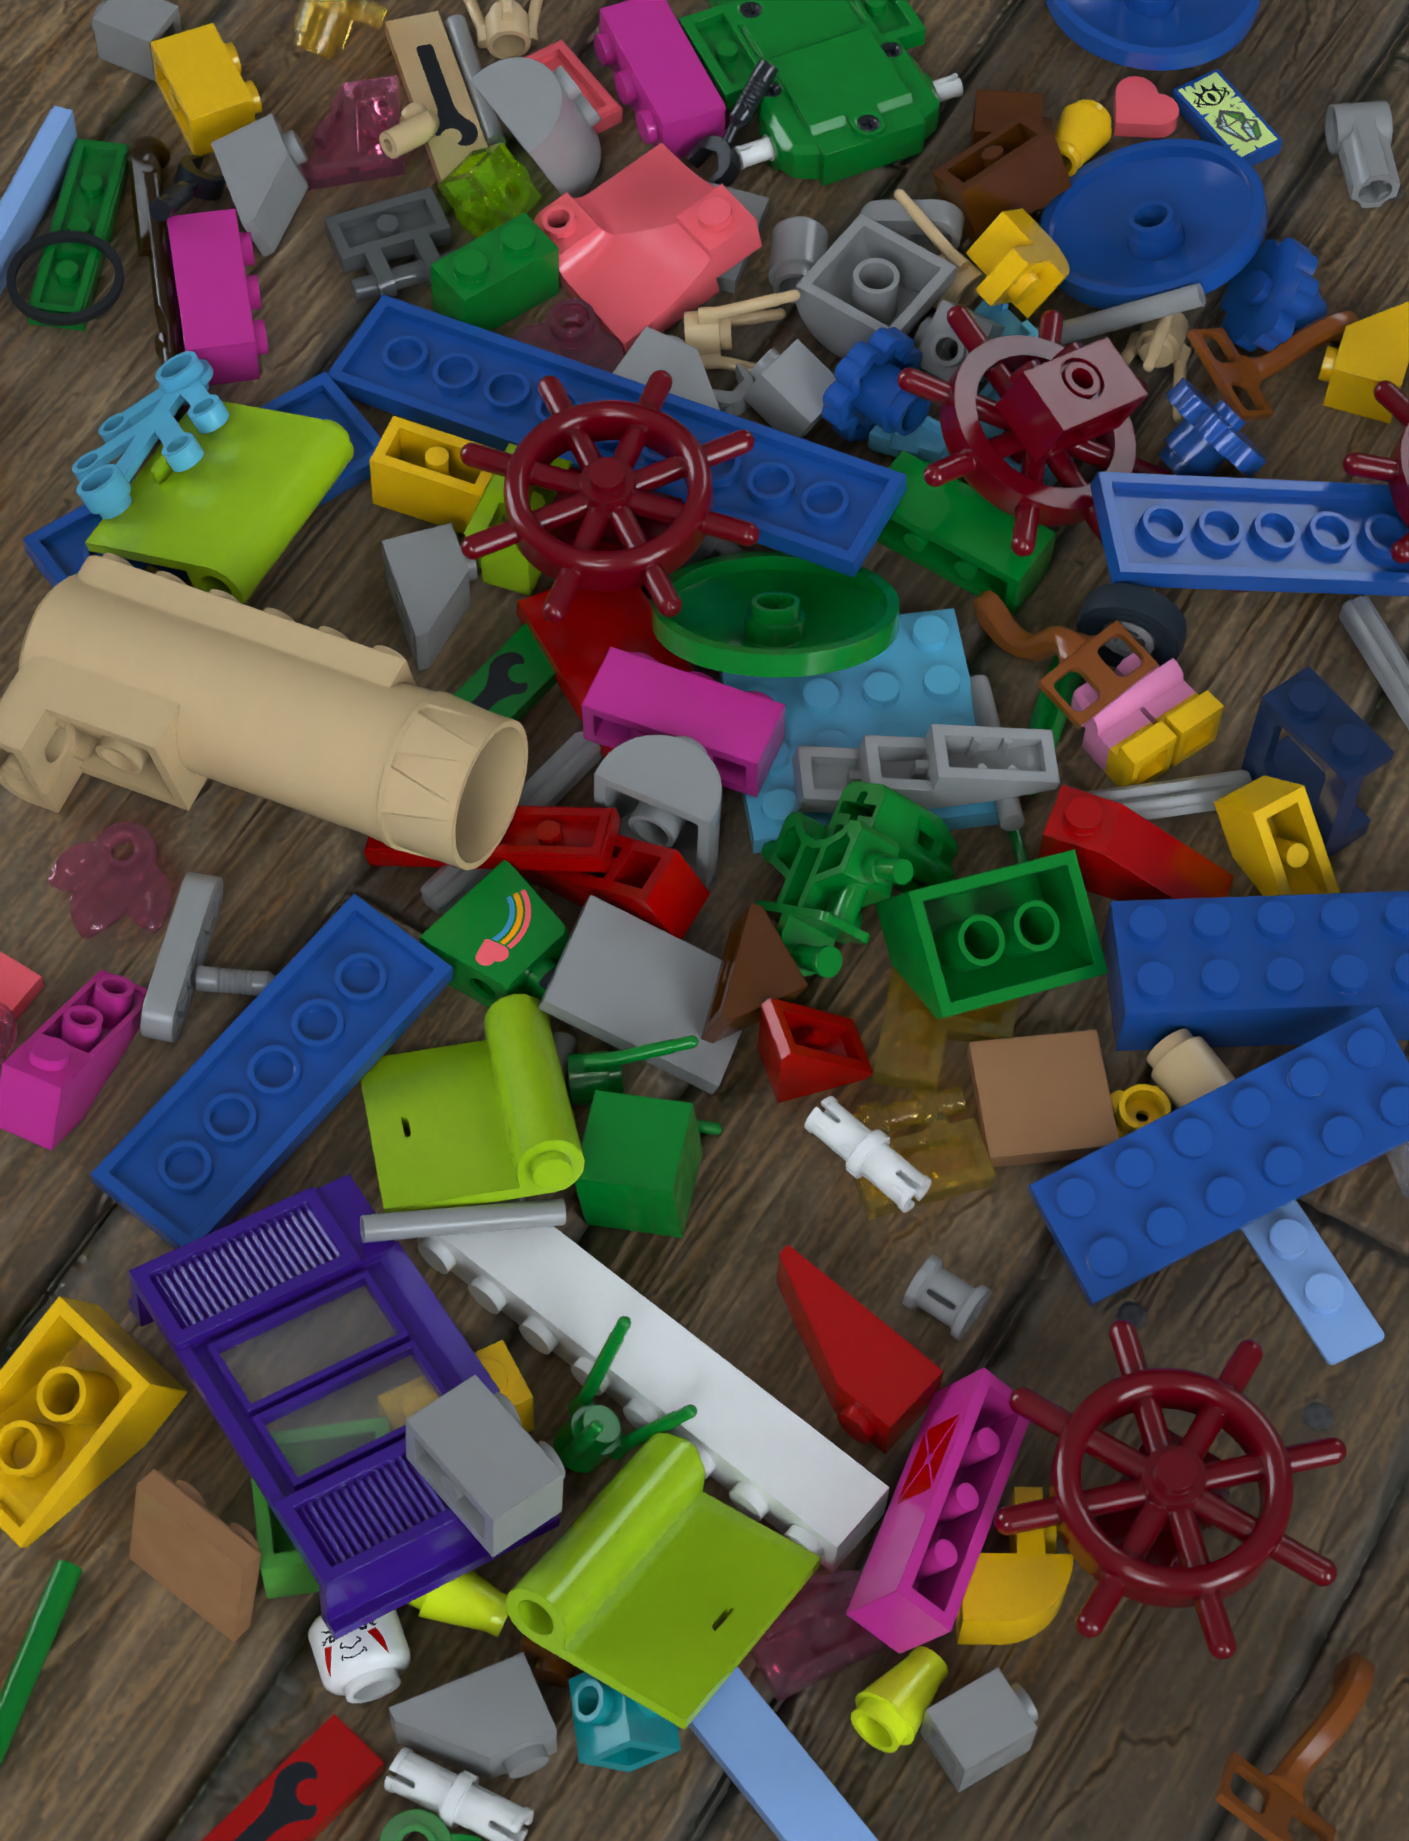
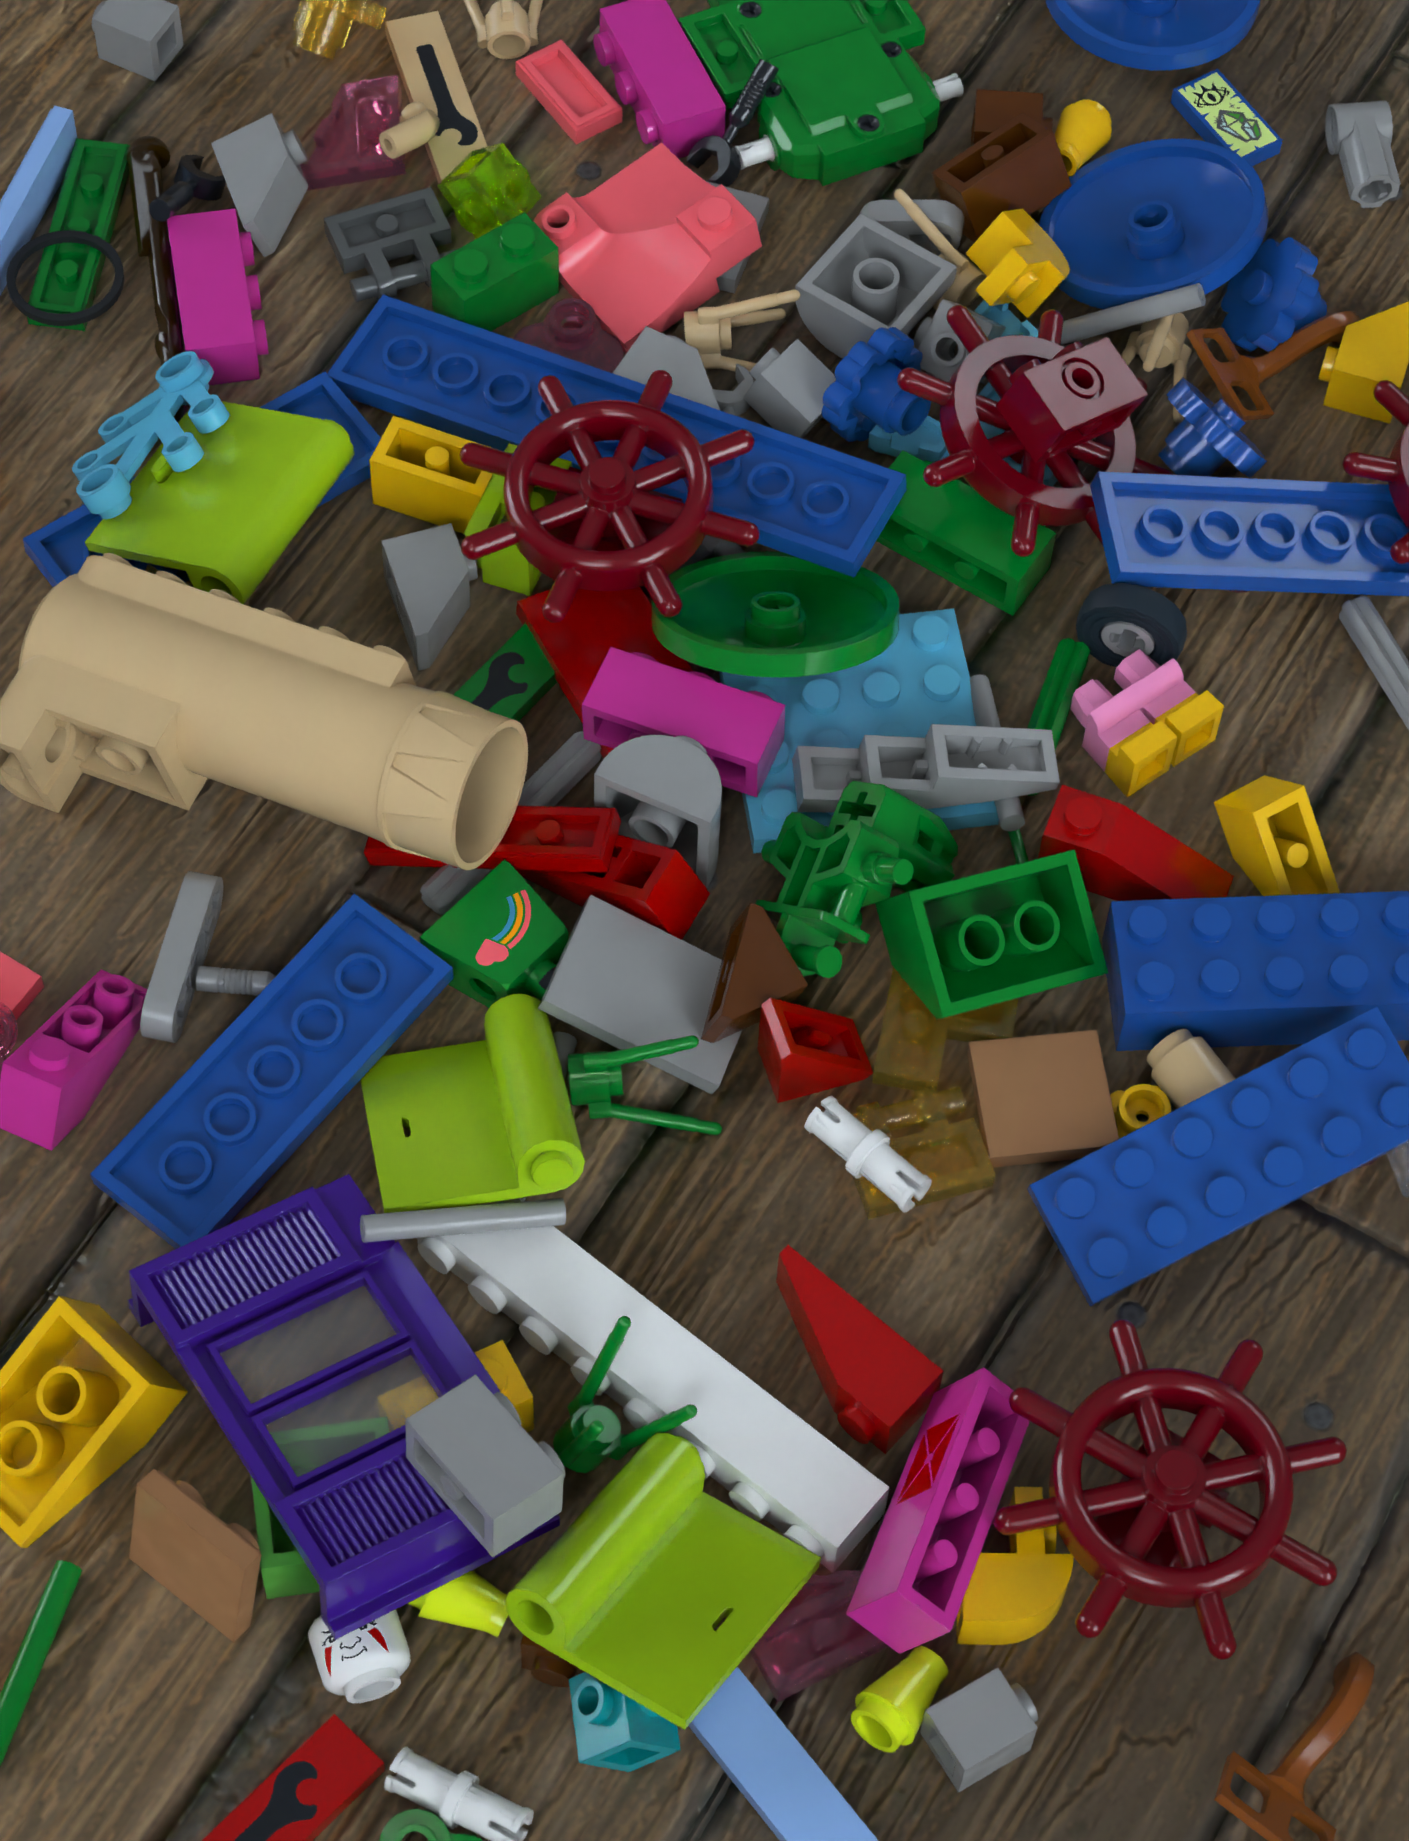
clear pink plate [48,822,171,939] -> none
yellow brick [150,23,262,156] -> none
light grey slope [389,1652,557,1780] -> none
light grey bar [445,14,506,151] -> none
light grey brick [470,57,602,198] -> none
green head [575,1090,703,1238] -> none
light grey brick [768,216,829,304] -> none
light grey bush [902,1254,992,1341] -> none
dark orange piece [973,590,1158,730] -> none
light grey axle [1086,770,1252,820] -> none
coral tile [1113,76,1179,138] -> none
light blue piece [1240,1200,1384,1365] -> none
dark blue window [1241,666,1394,858] -> none

